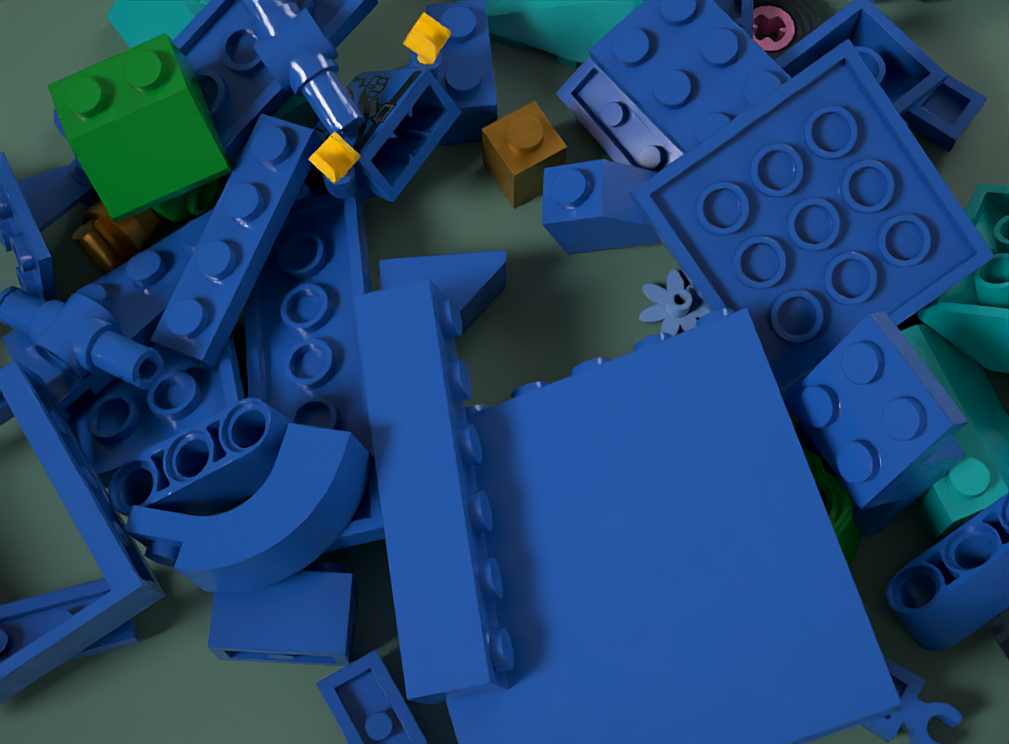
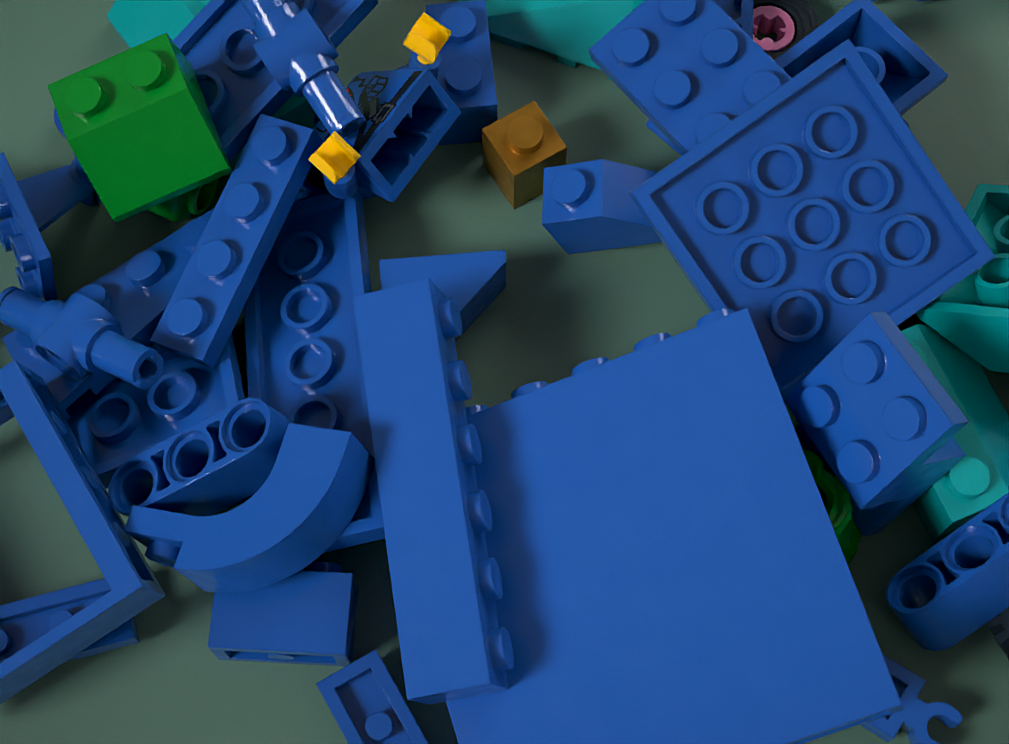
pearl gold piece [72,200,160,276] -> none
blue plate [556,56,683,172] -> none
medium blue plant [639,269,710,336] -> none
blue plate [901,74,987,152] -> none

